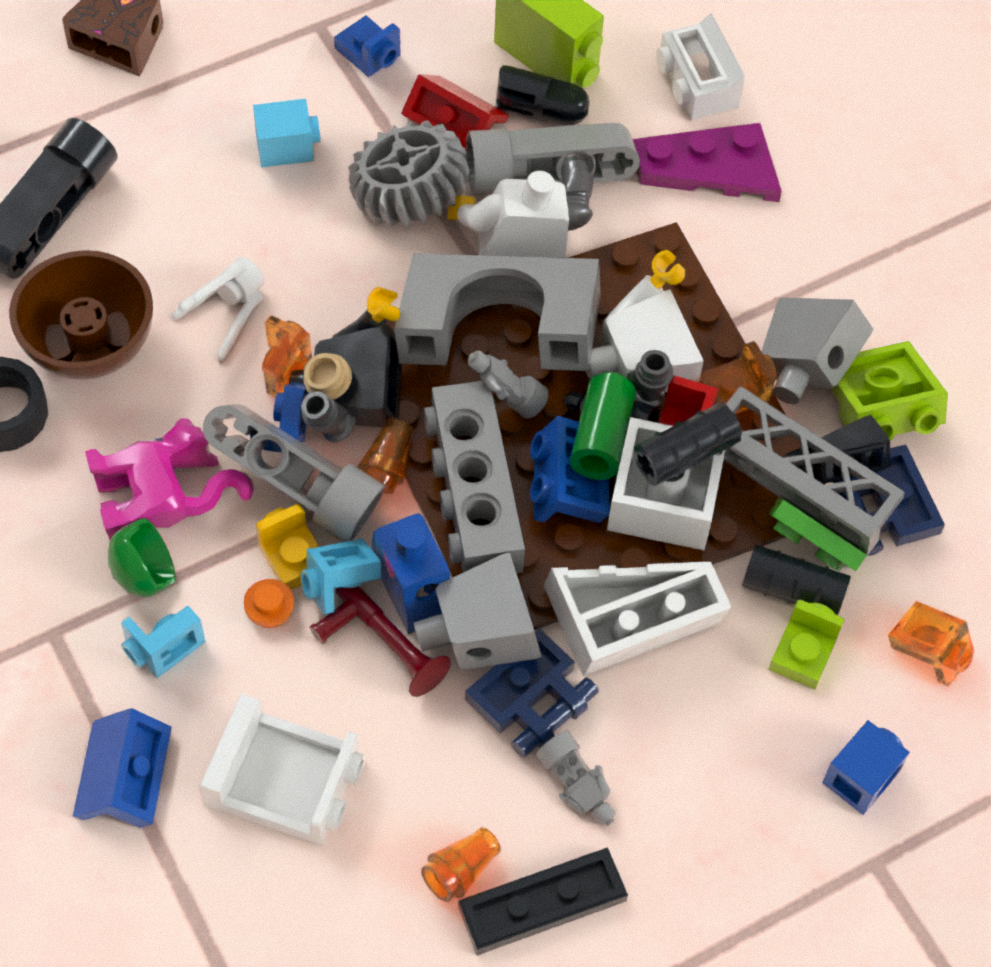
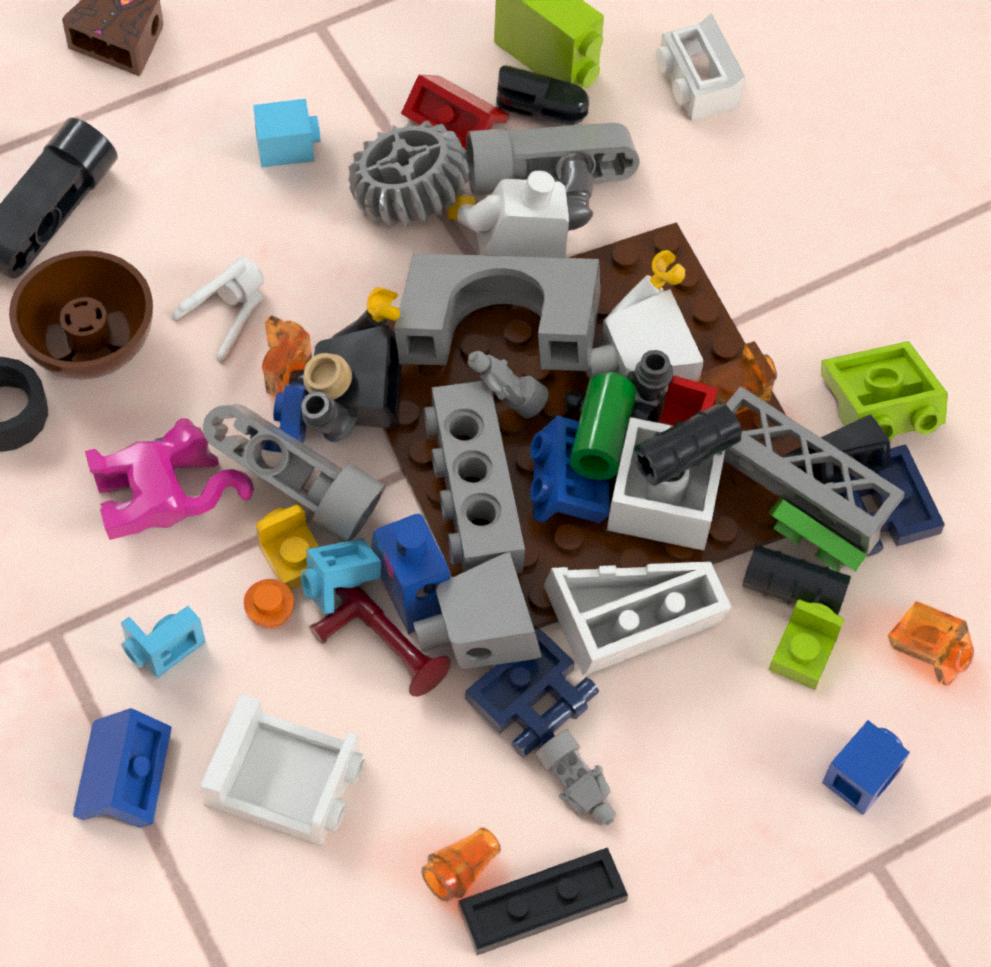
green hair [108,518,176,598] -> none
blue bracket [334,15,400,78] -> none
clear orange cone [357,418,414,494] -> none
magenta wing [632,123,782,202] -> none
light grey torso [761,297,874,404] -> none

